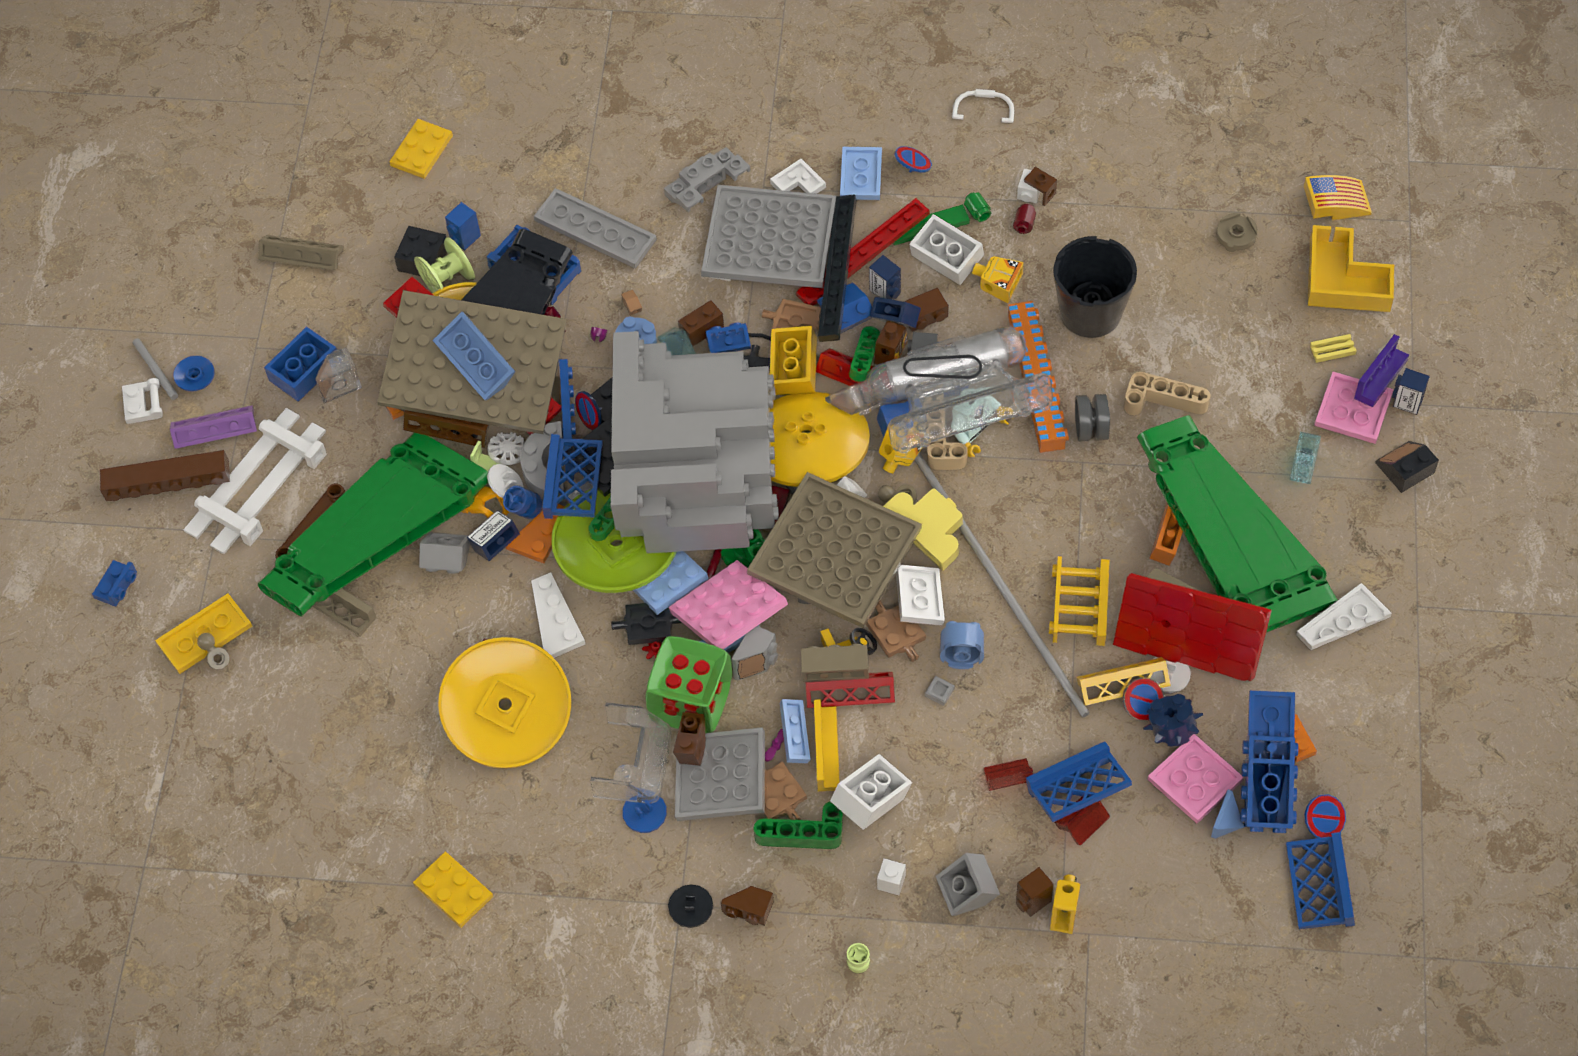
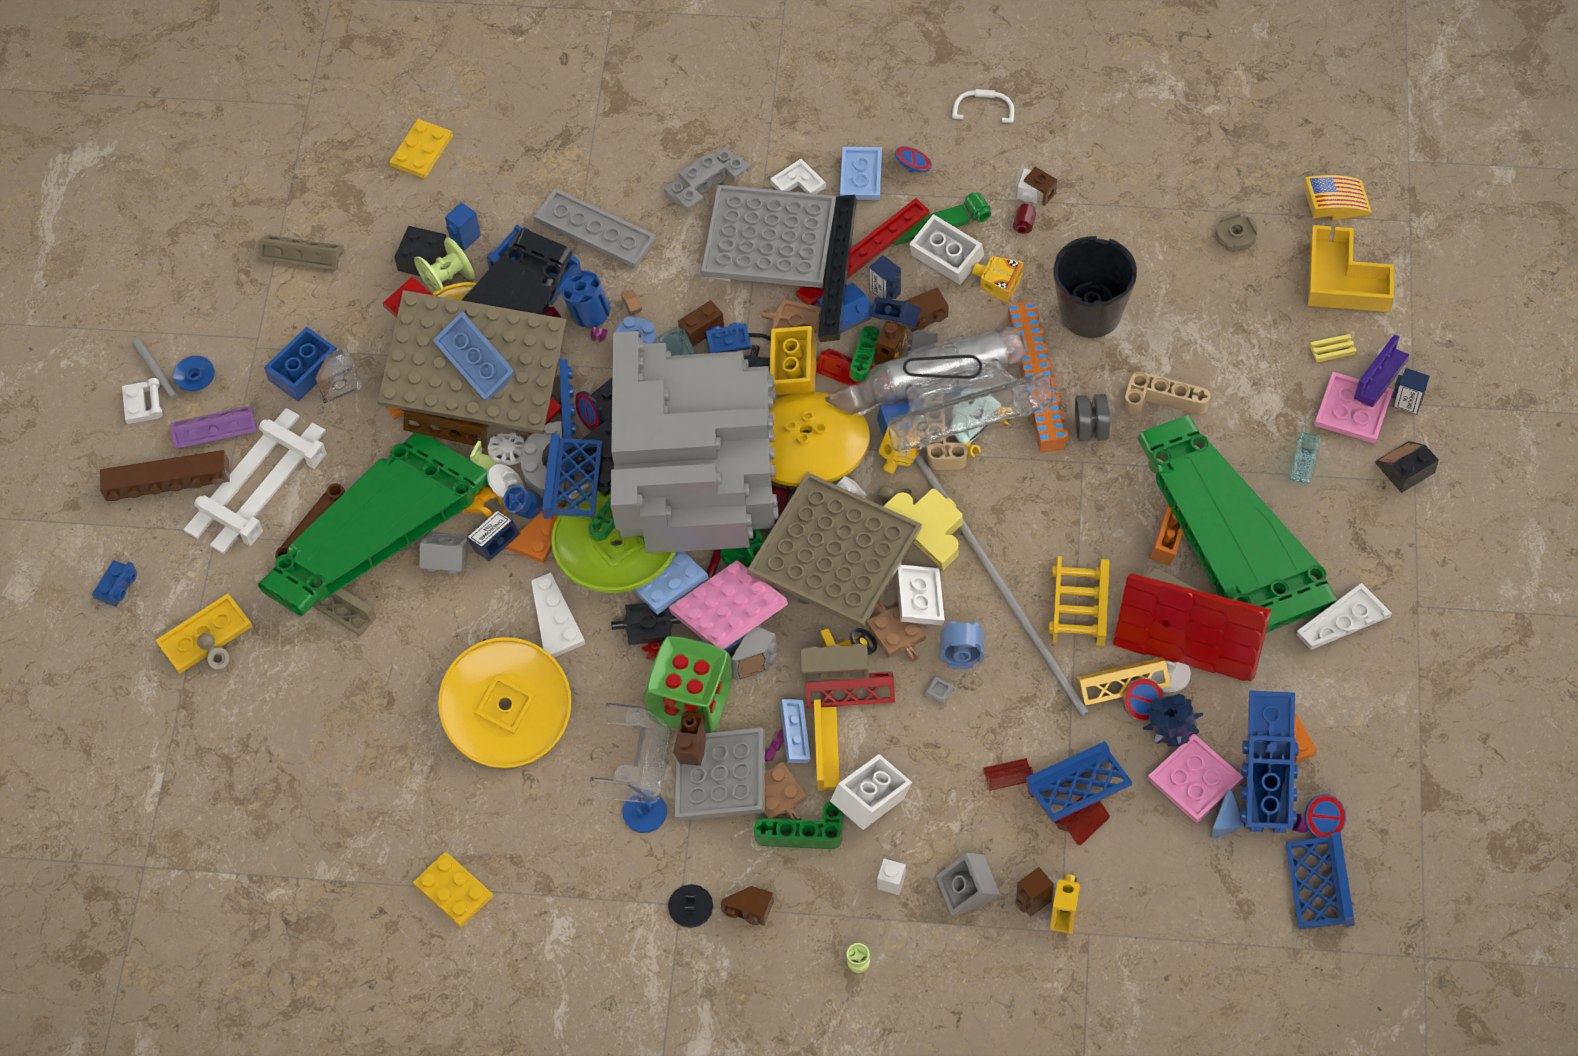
none -> blue cylinder [560,270,611,328]
none -> magenta hinge [1292,813,1308,833]

